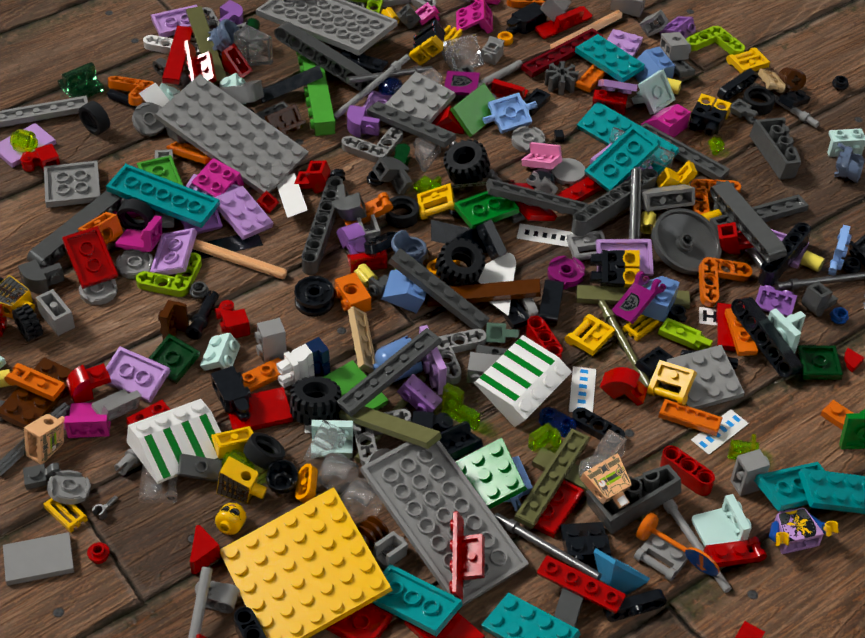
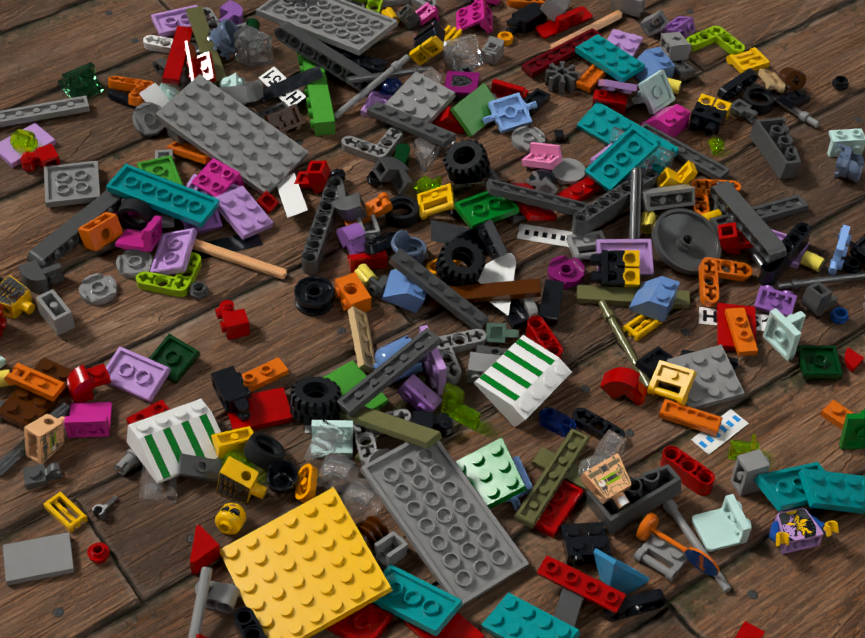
black tyre [12,304,43,342] -> none
light grey tile [47,470,91,505] -> none
red tile [62,226,118,289] -> none
black tyre [78,101,110,135] -> none
light grey panel [91,389,142,422] -> none
reddish brown bracket [158,300,189,340] -> none
black pin [185,291,219,340] -> none
light aqua bracket [200,333,240,371] -> none
red slope [222,43,253,78] -> none
light grey brick [255,318,287,363] -> none
white hips [276,337,331,388] -> none
medium lavender brick [347,105,380,138] -> none
black bracket [439,421,483,461] -> none
red bracket [449,511,485,601] -> none
light grey piece [478,60,523,87] -> none
flat silver bar [494,513,602,580] -> none
clear neon green bracket [528,423,561,451] -> none
yellow plate [565,314,615,356] -> none
white sticker [569,366,596,412] -> none
magenta flag [612,271,666,324] -> none
lime hinge [658,318,713,350] -> none
black plate [668,304,687,322] -> none
red plate [703,537,767,567] -> none
black beam [731,297,802,377] -> none
none -> white sticker [259,67,306,106]

